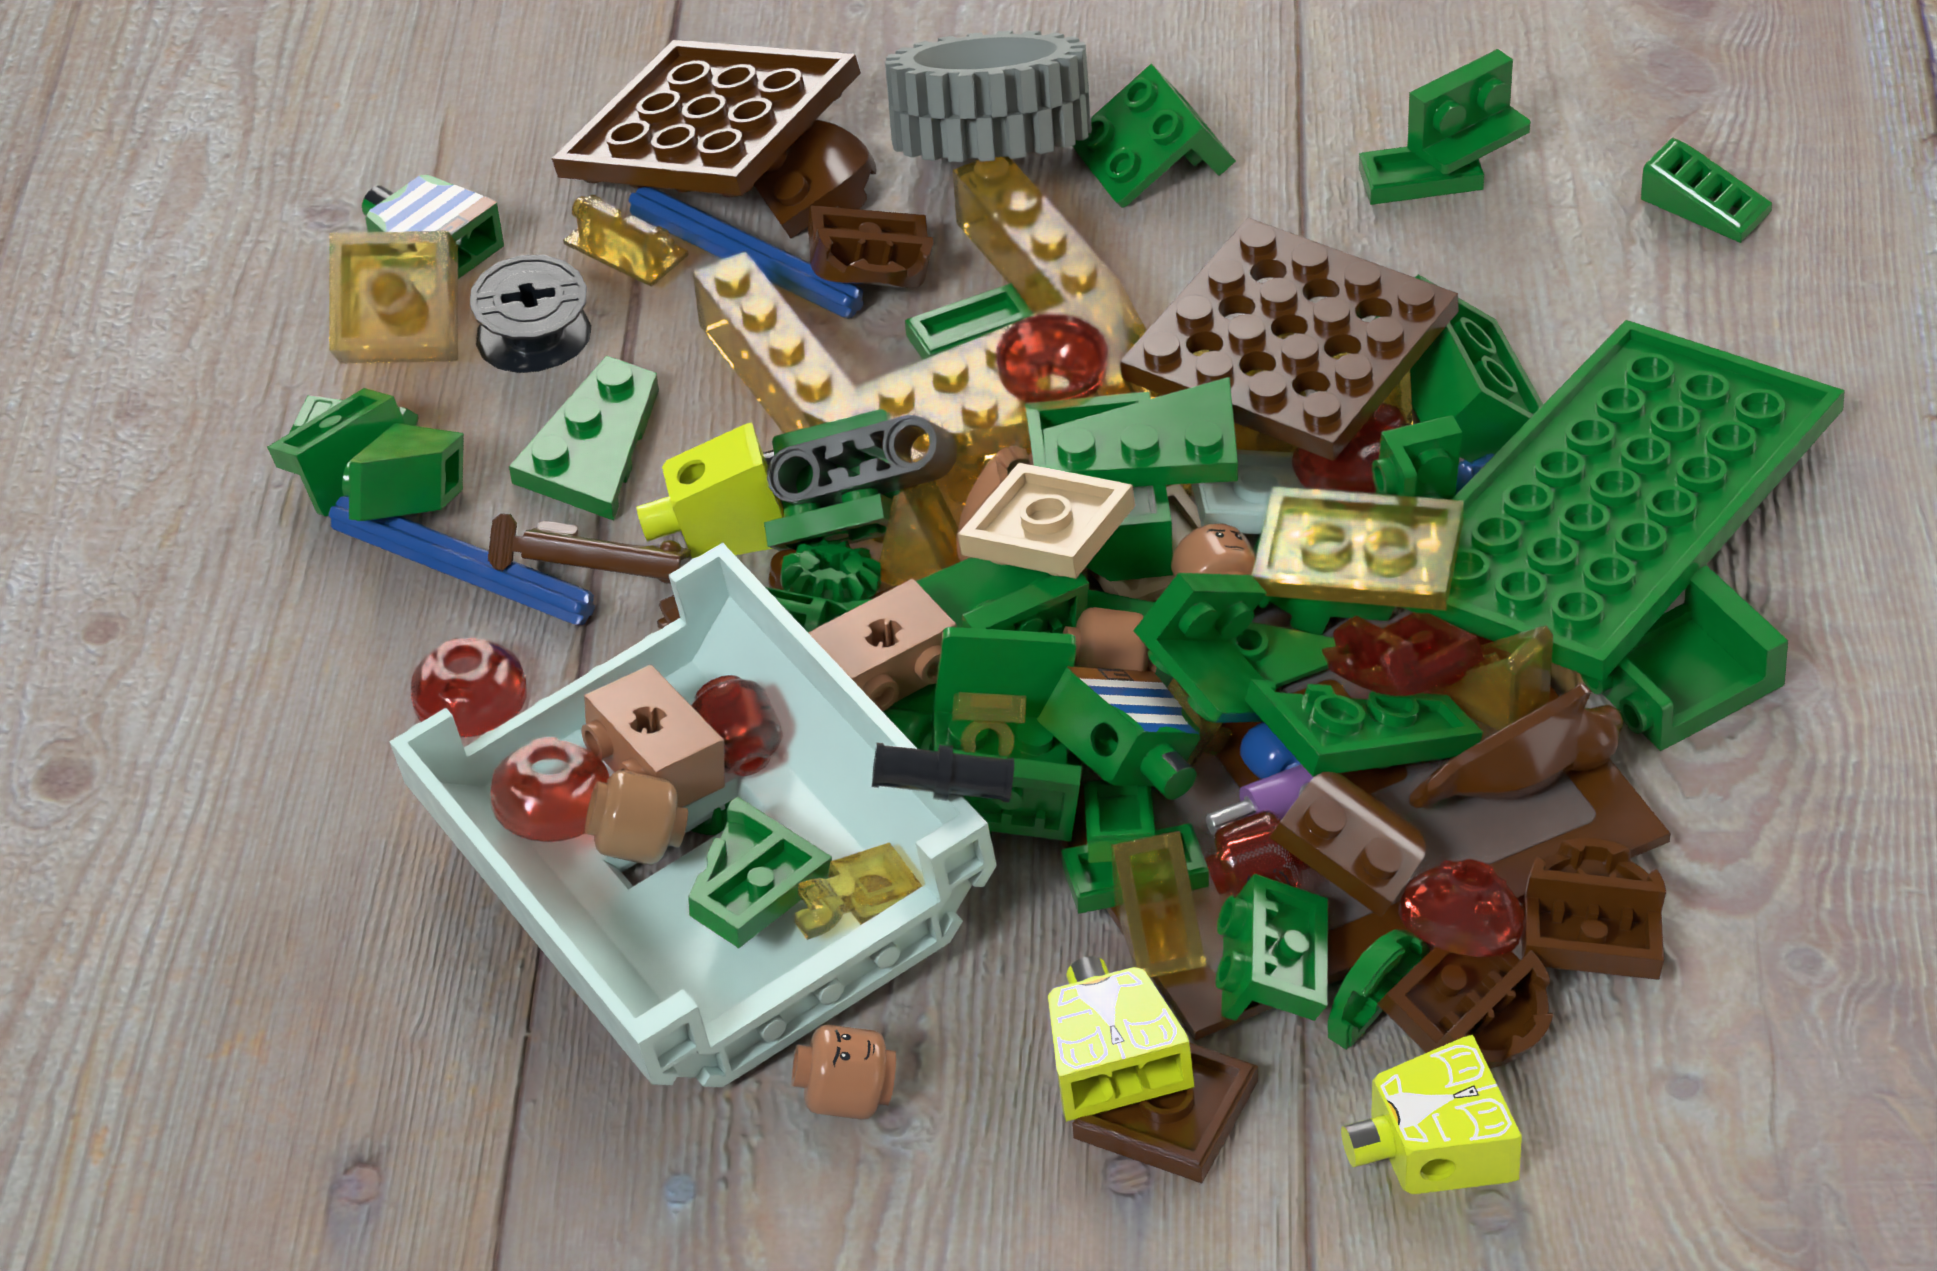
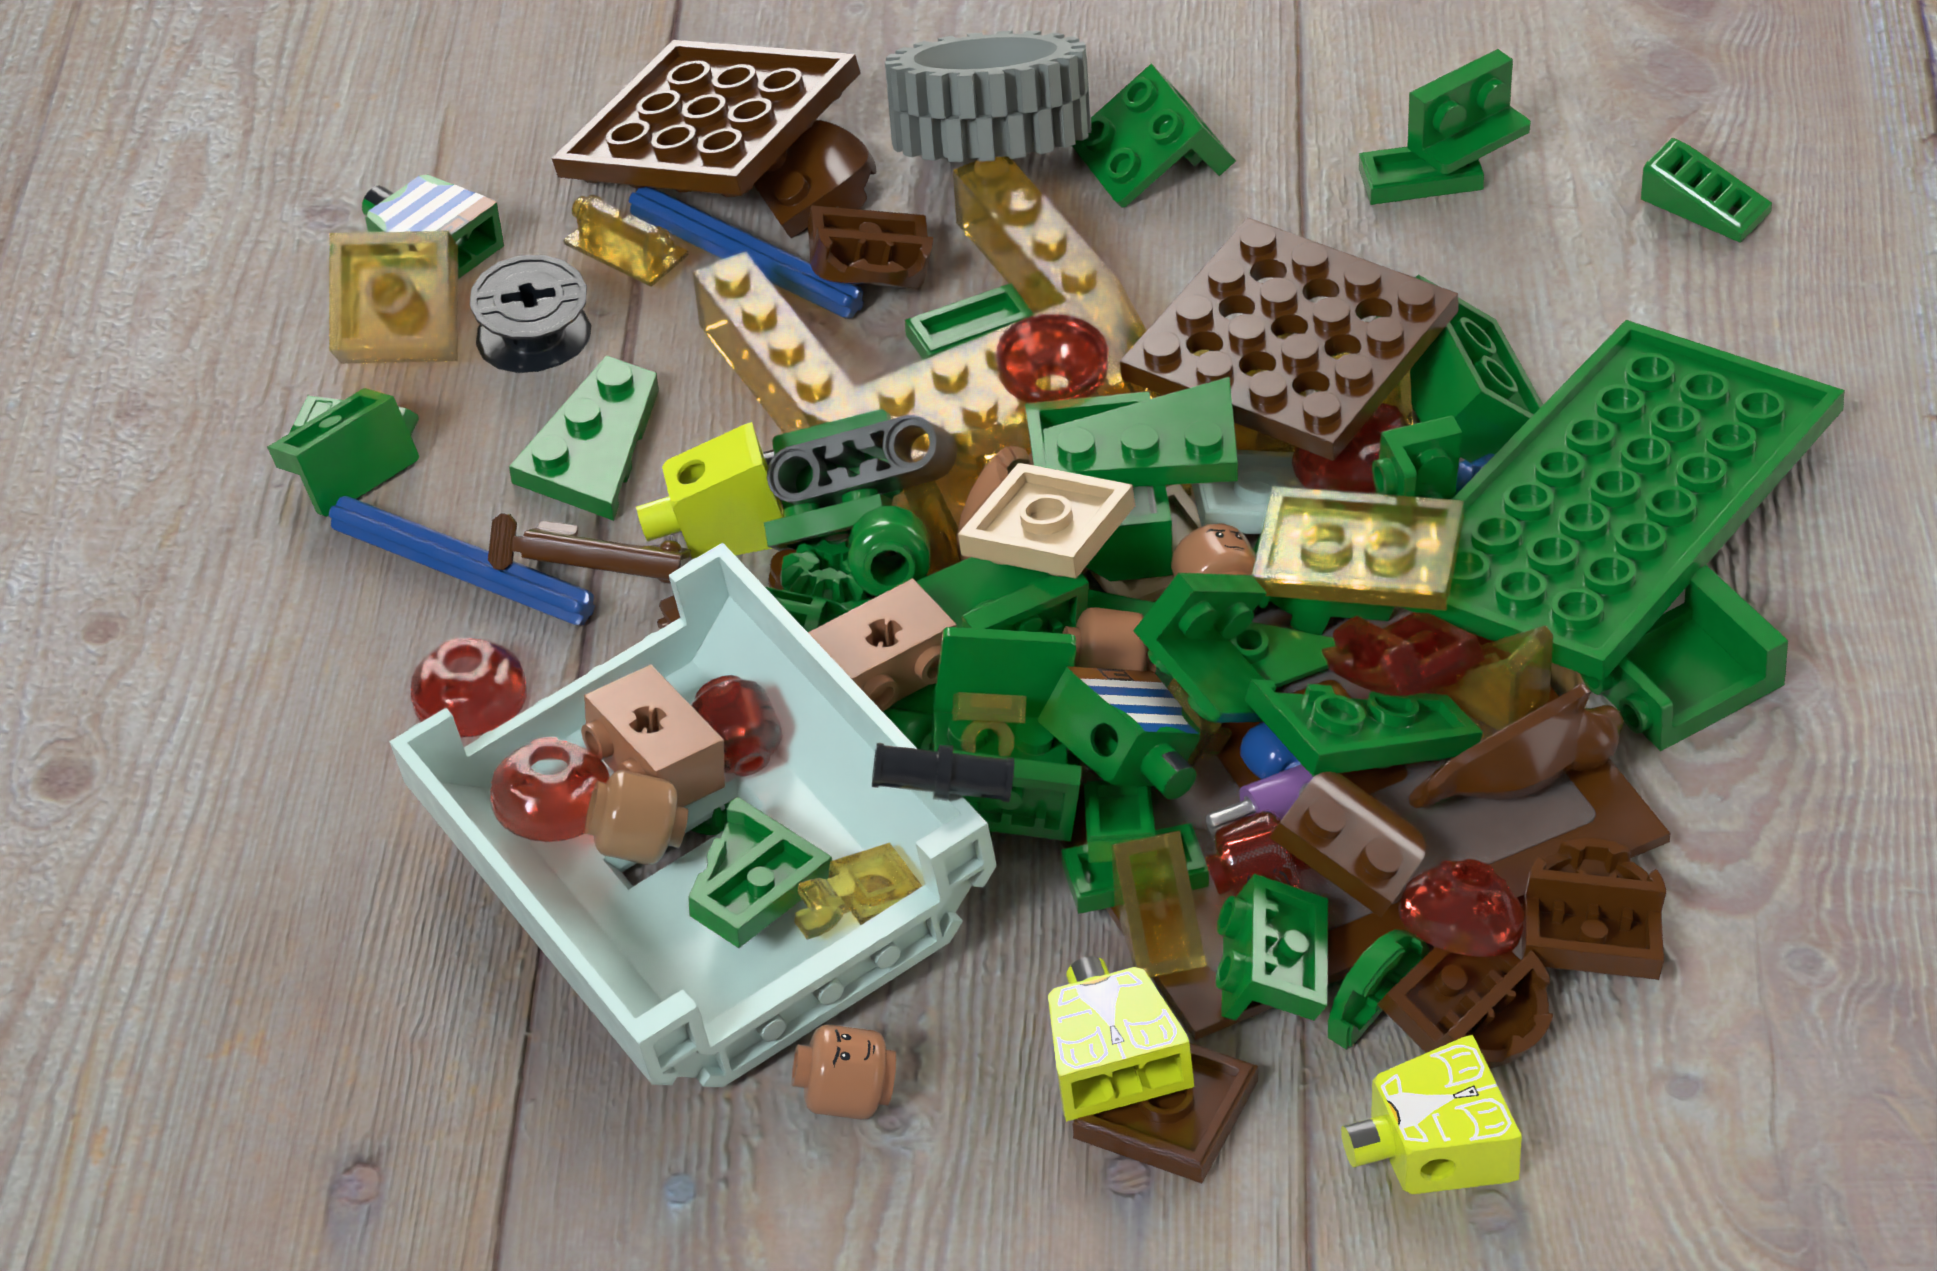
green slope [342,423,464,521] -> none
none -> green head [848,506,931,597]

